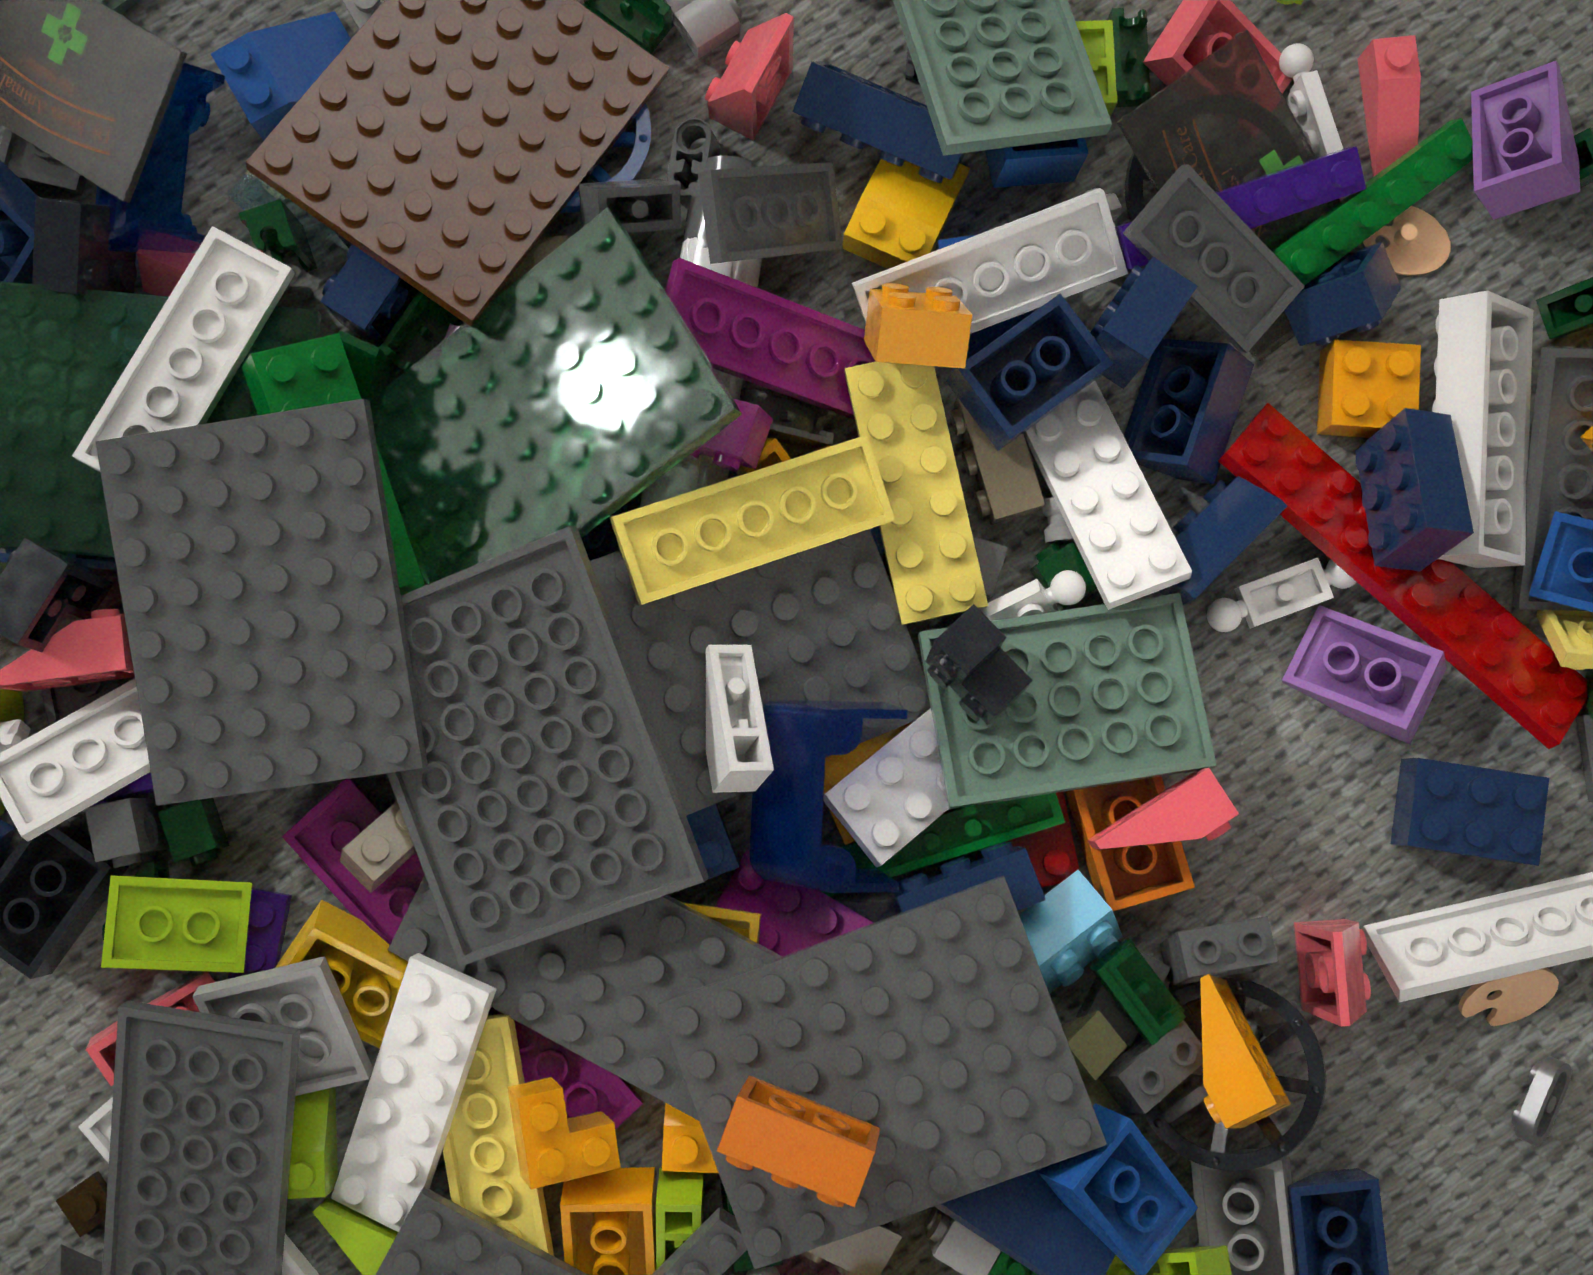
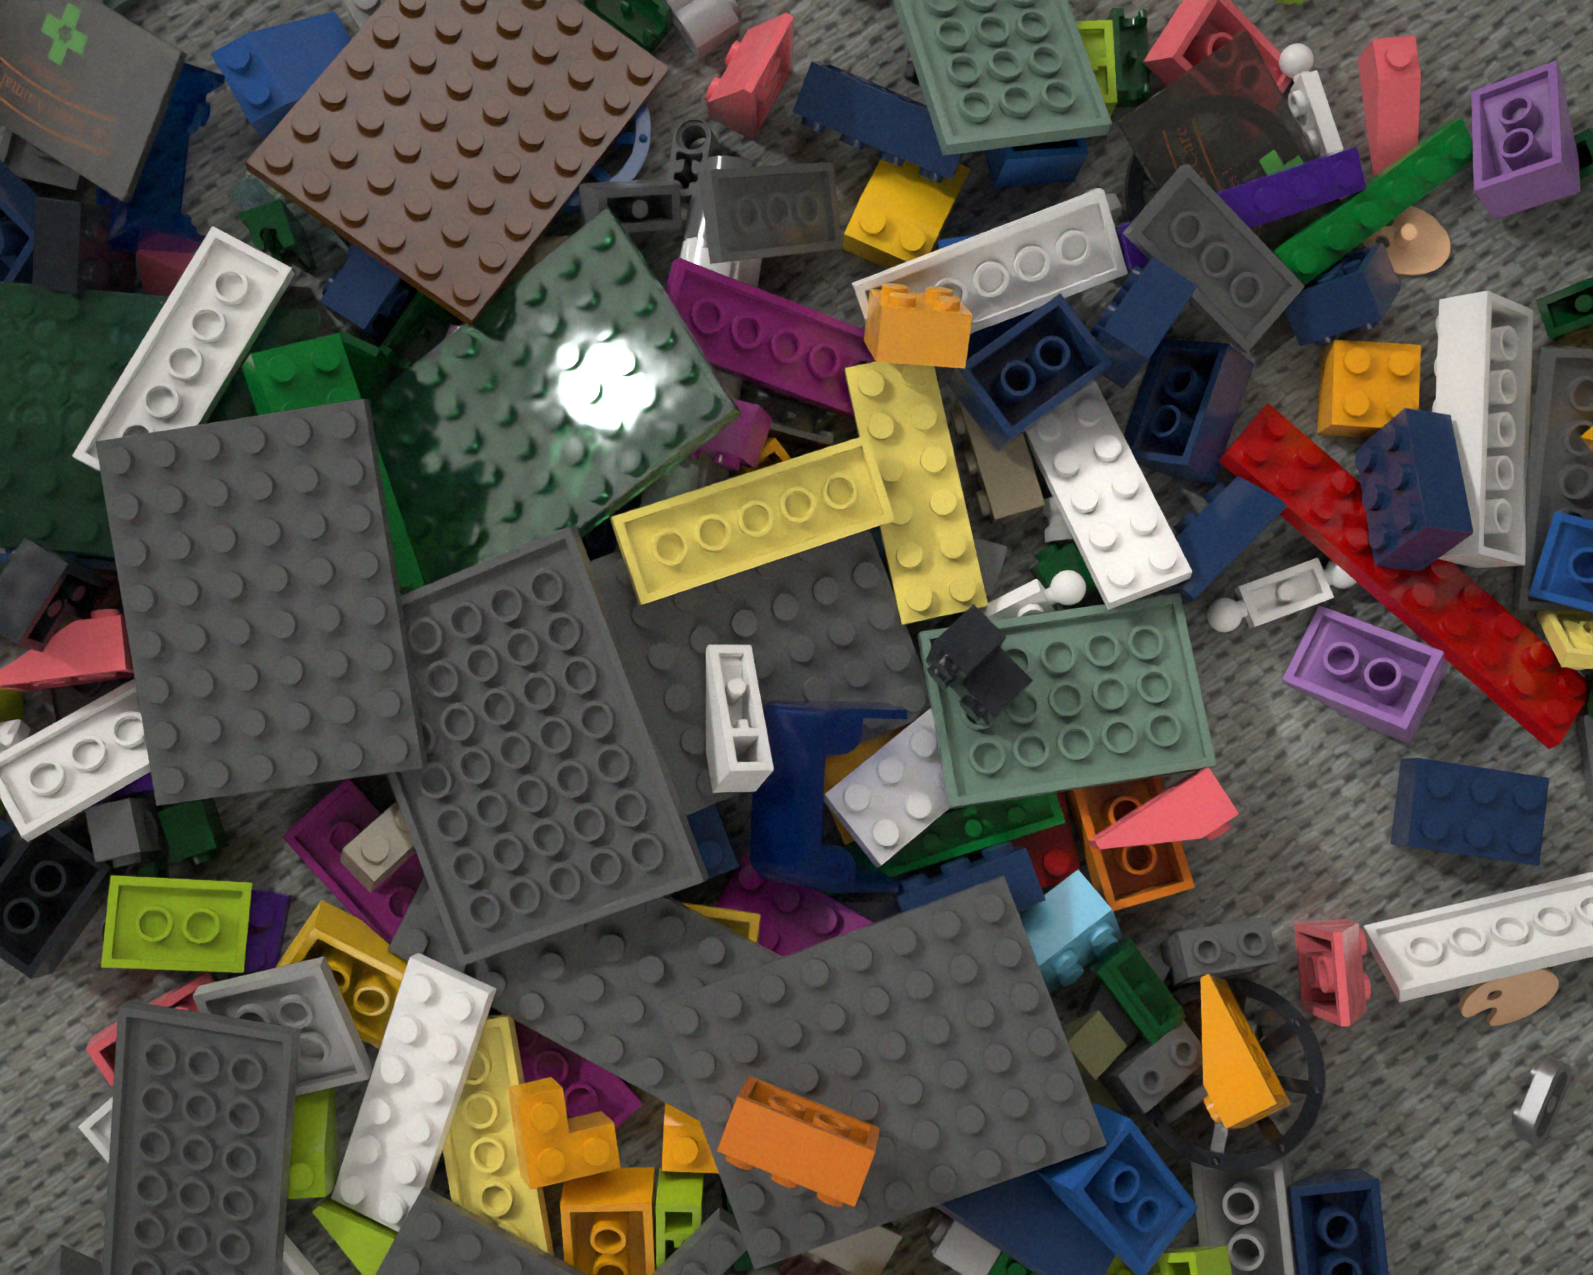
dark brown plate [56,1171,107,1237] -> none

